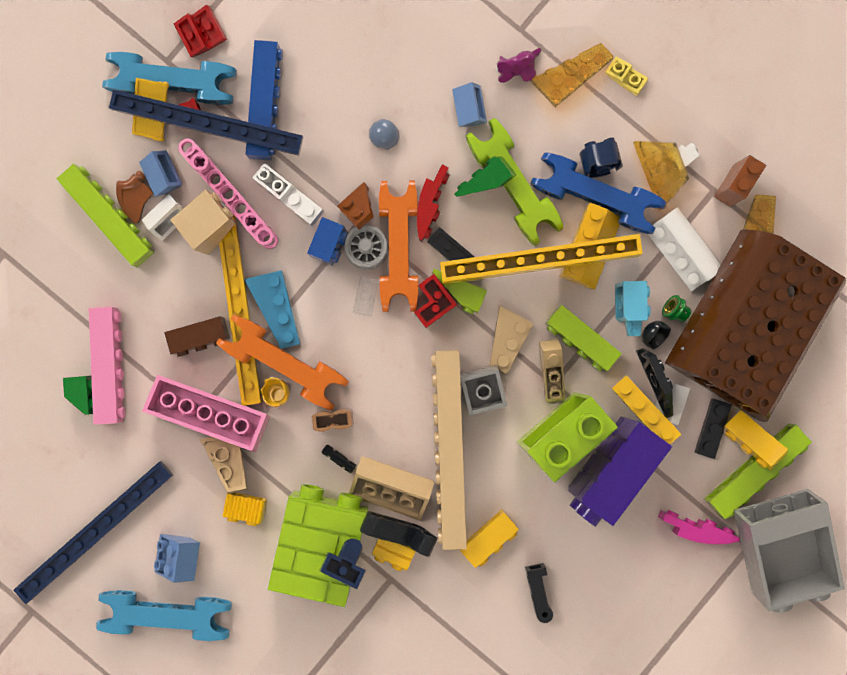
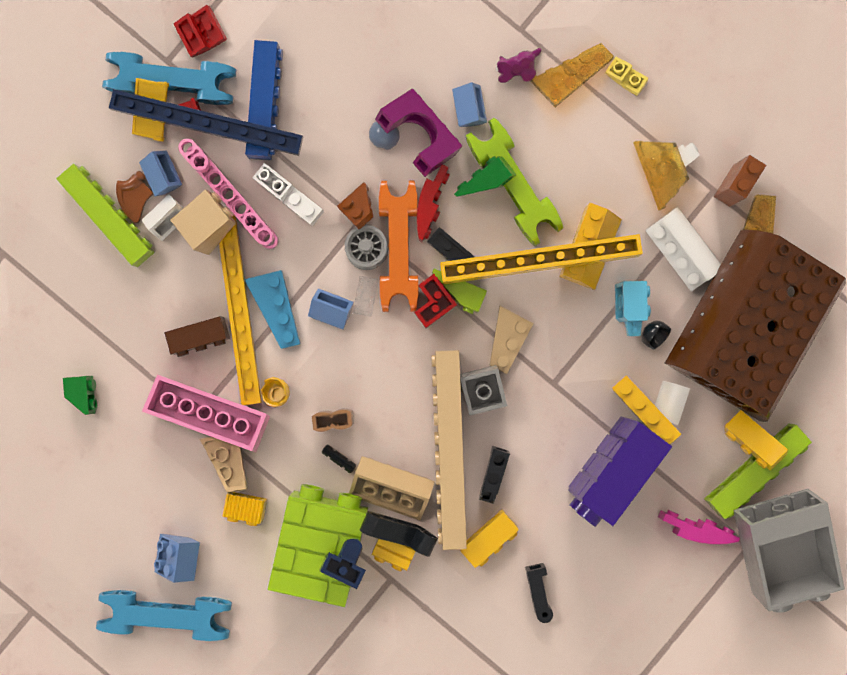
dark blue plate [13,461,173,604] -> none
bright pink brick [89,307,126,424] -> none
orange piece [216,314,349,410] -> none
blue brick [307,217,348,266] -> none
lime brick [517,392,618,483] -> none
blue piece [530,153,666,234] -> none
tan slope [539,339,565,402] -> none
lime brick [545,305,622,372] -> none
dark blue brick [579,137,623,178] -> none
black wing [636,348,673,418] -> none
green piece [662,295,691,323] -> none
black plate [694,398,732,459] -> none
none -> medium blue brick [308,289,354,329]
none -> magenta arch [375,88,462,177]
none -> black leg [479,446,510,504]

